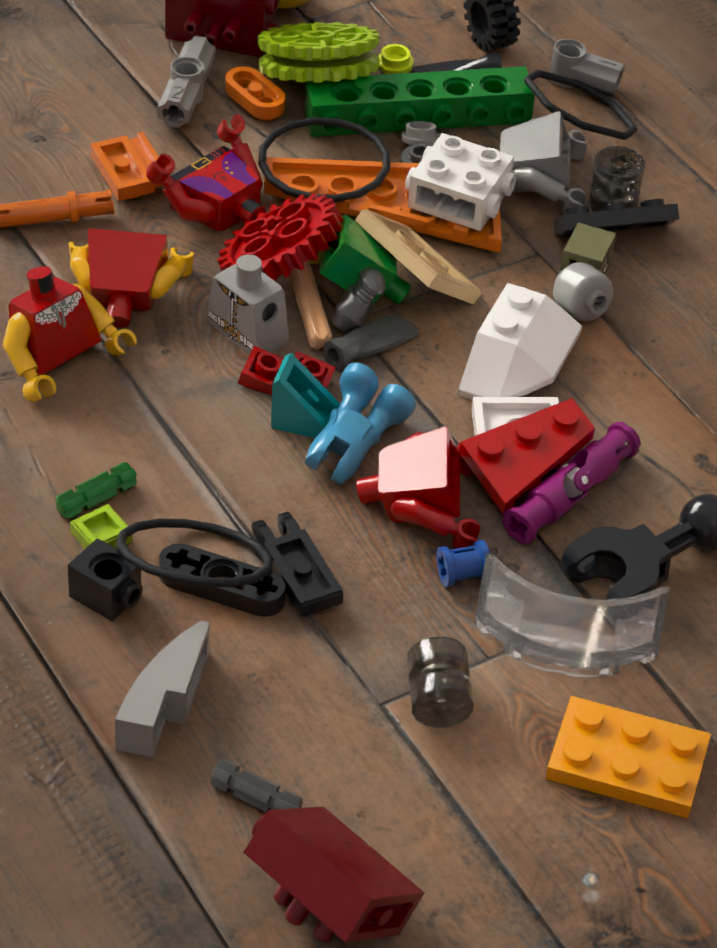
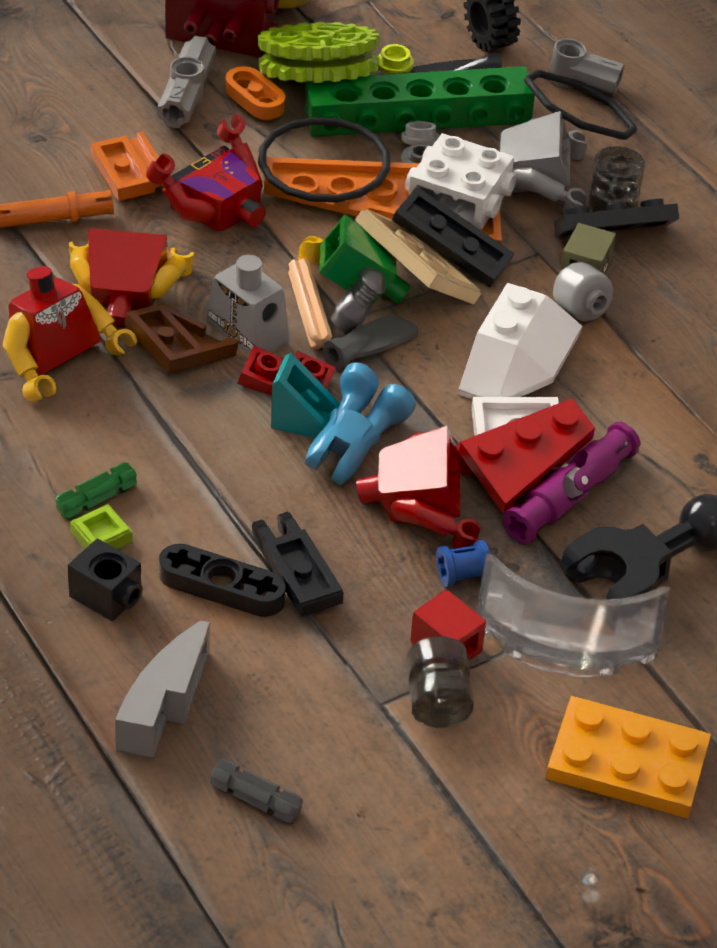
black piece [116,518,273,587] -> none
red gear [217,193,343,281] -> none
dark red piece [243,807,425,943] -> none
none -> reddish brown wing [124,303,239,374]
none -> black plate [392,186,515,288]
none -> red panel [410,590,486,675]

